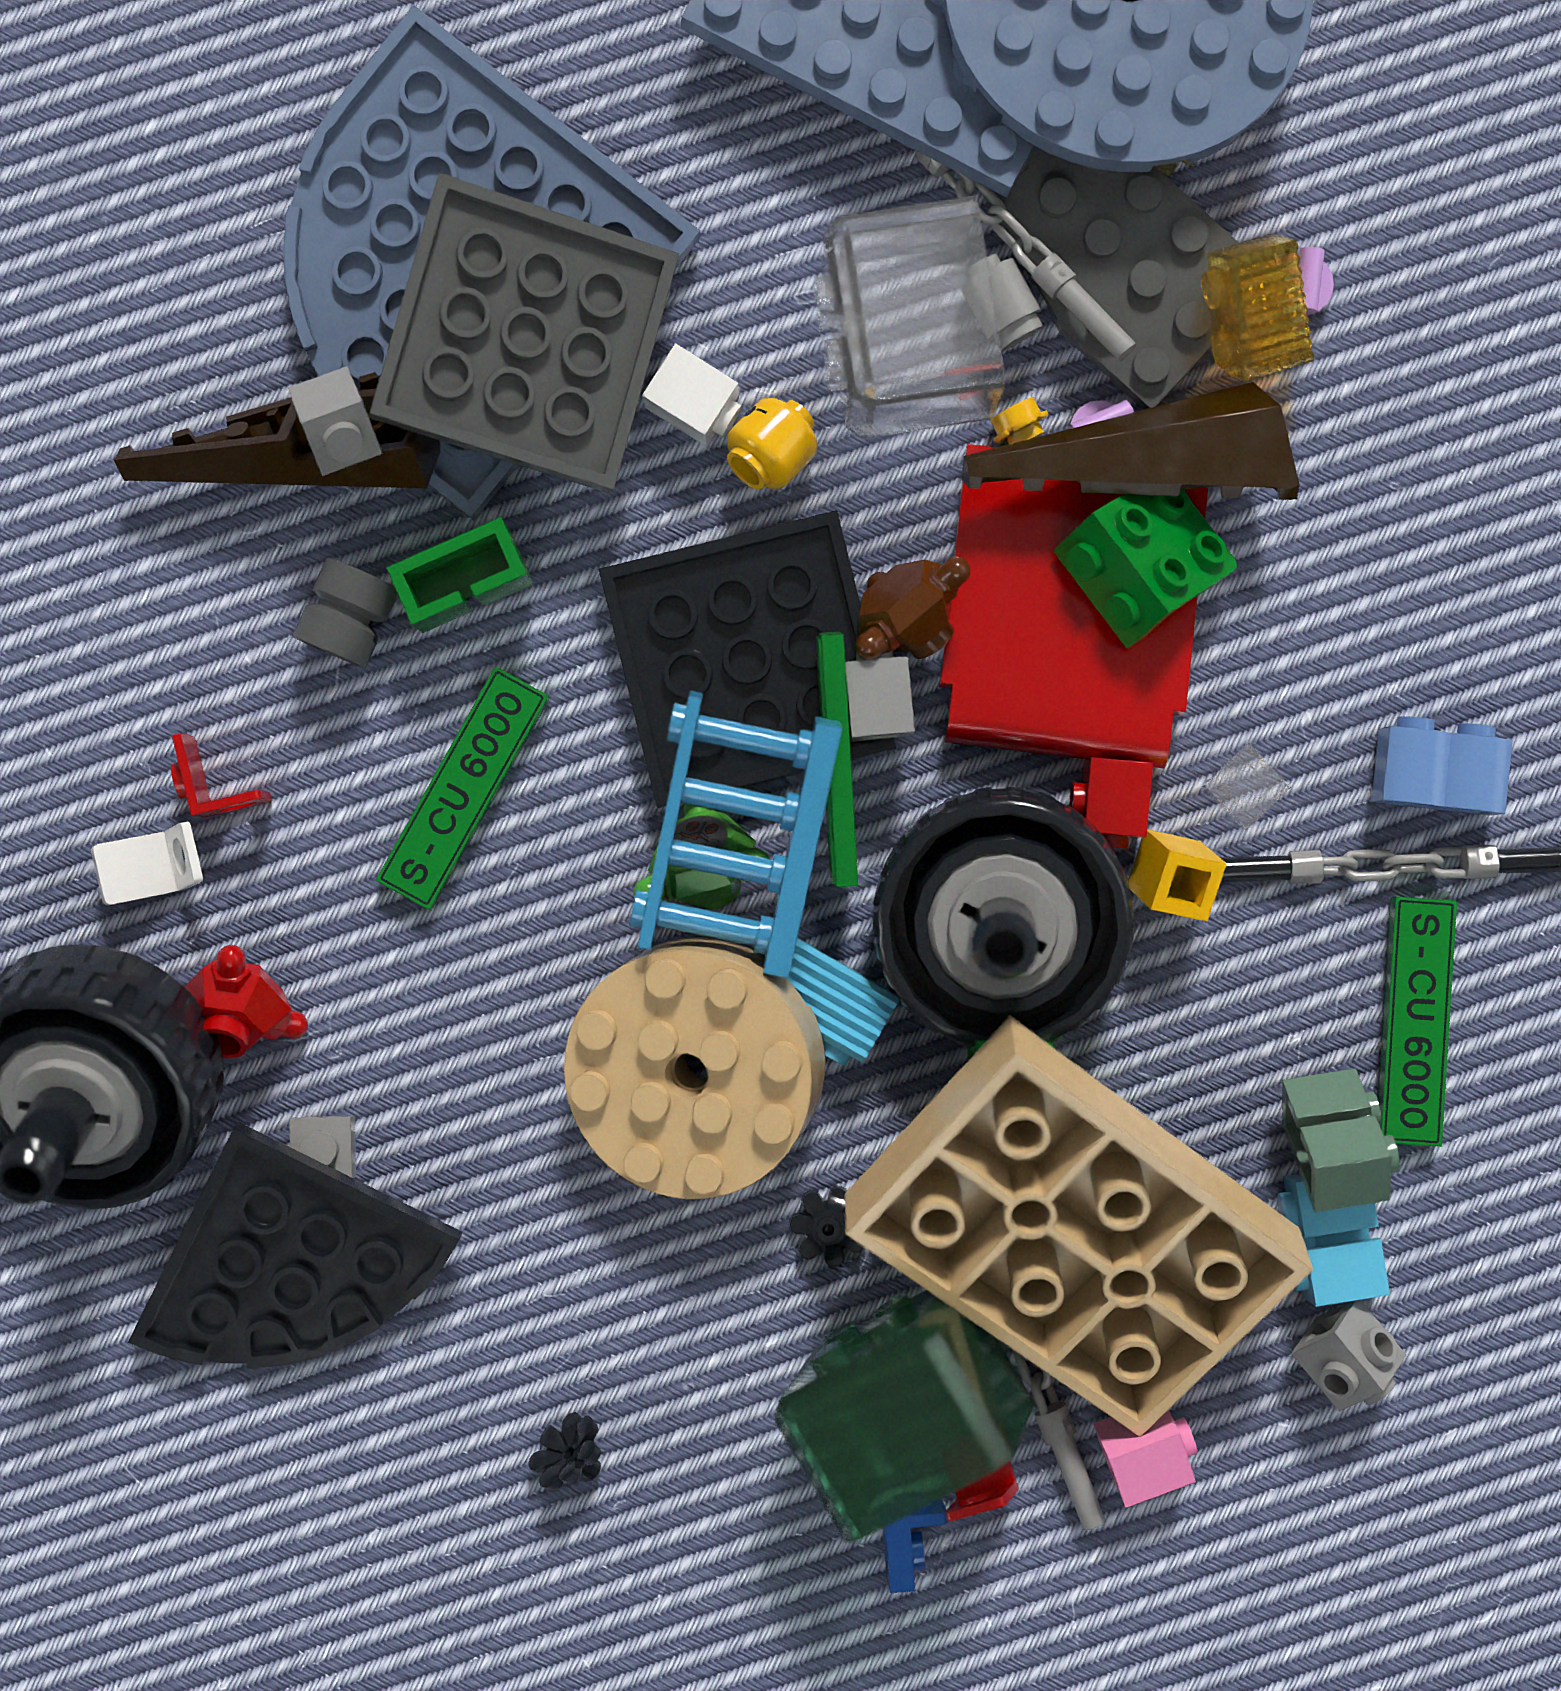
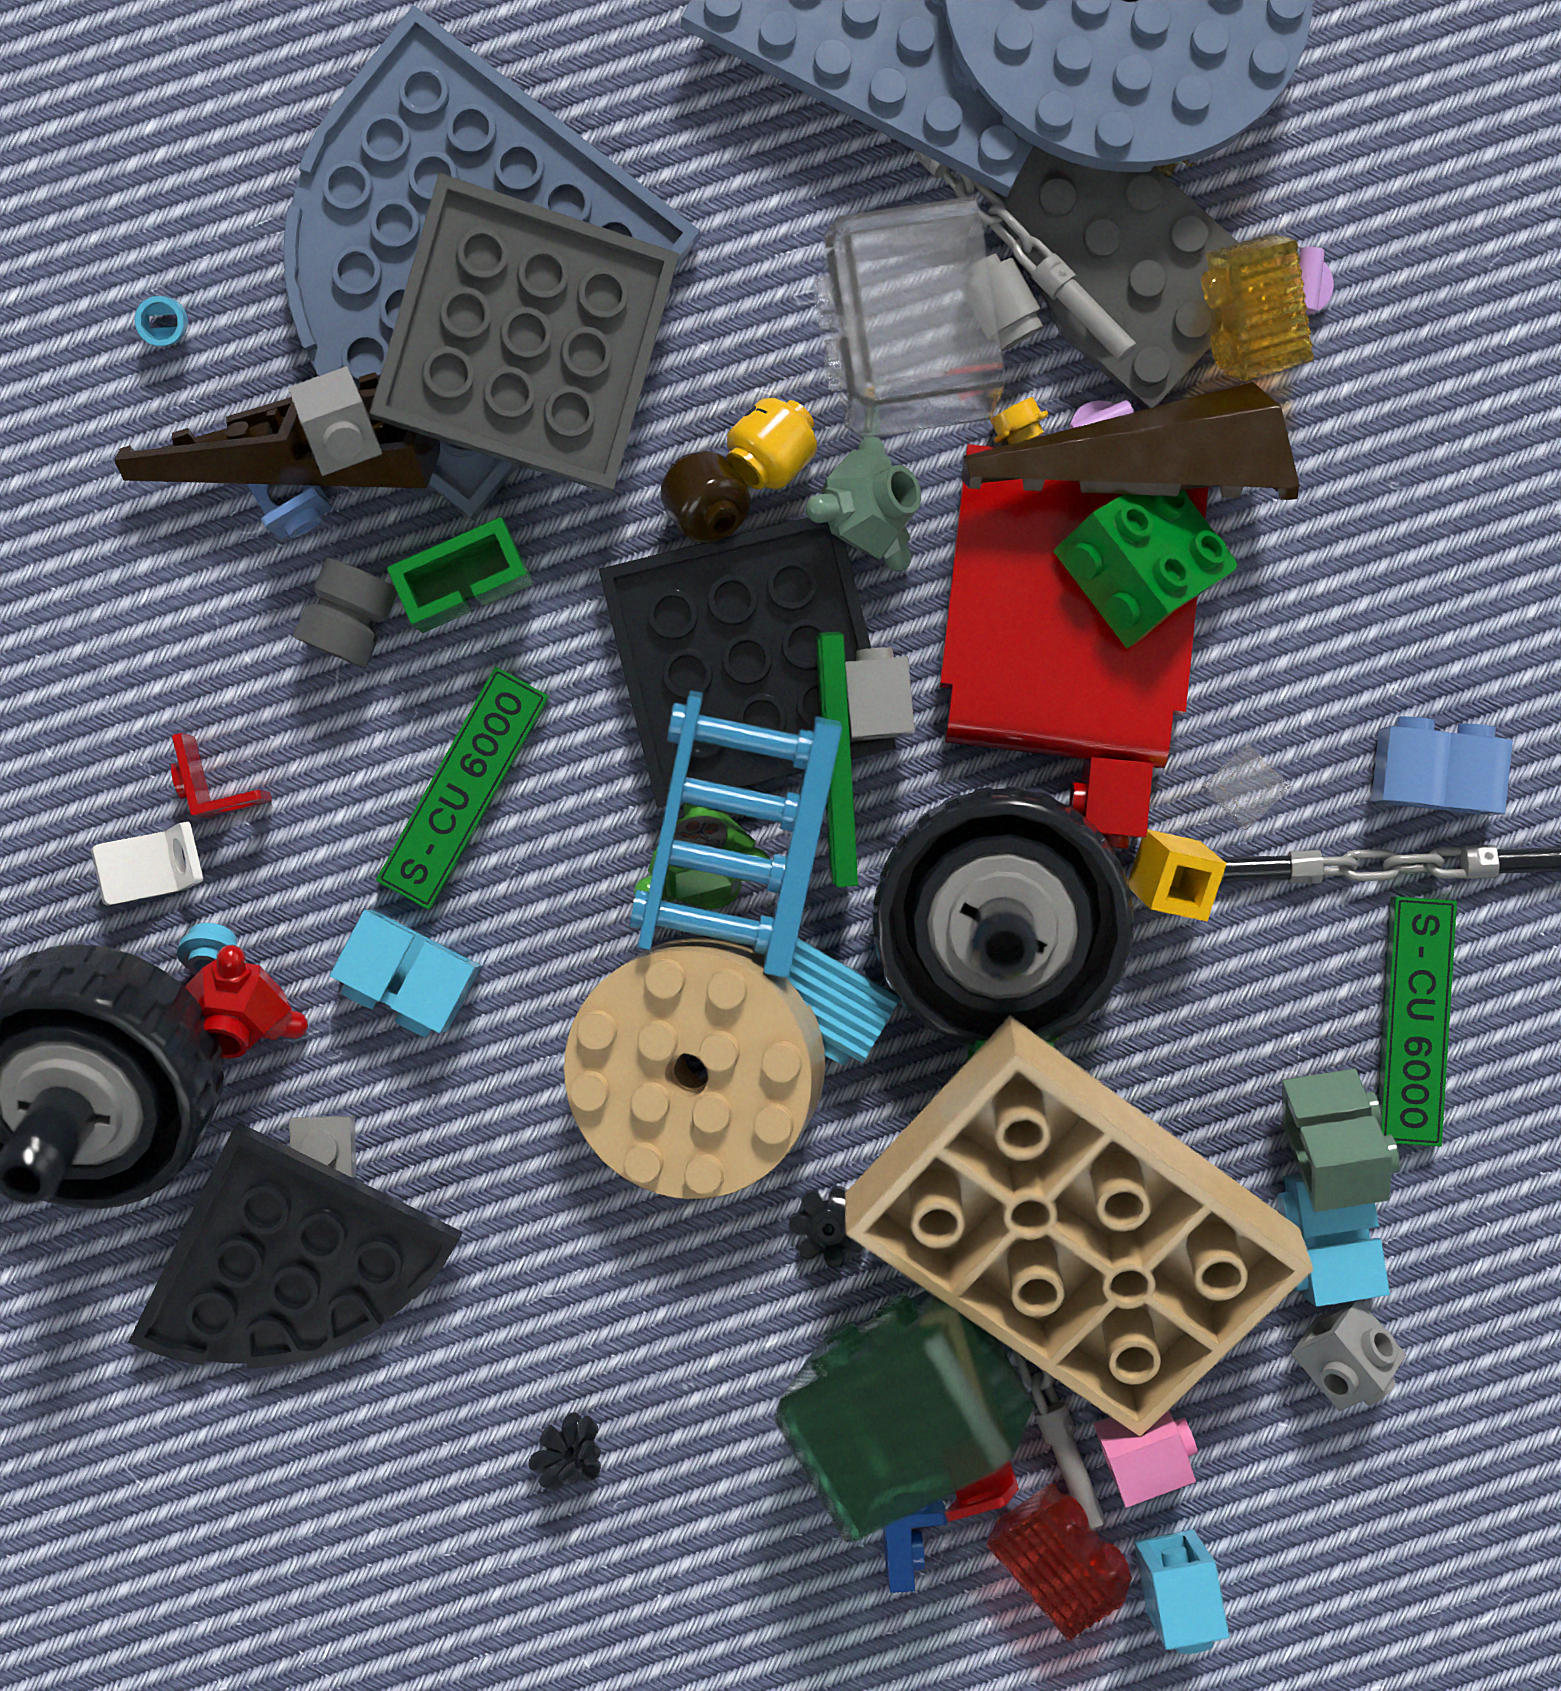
white brick [642,343,742,447] -> none
reddish brown rock [855,557,970,660] -> none
none -> medium azure hinge [135,296,188,346]
none -> medium azure plate [177,923,237,975]
none -> medium blue bracket [247,484,333,540]
none -> medium azure piece [330,910,482,1038]
none -> dark brown head [660,451,751,543]
none -> sand green rock [806,437,921,572]
none -> clear red brick [986,1483,1132,1641]
none -> medium azure brick [1134,1529,1229,1654]

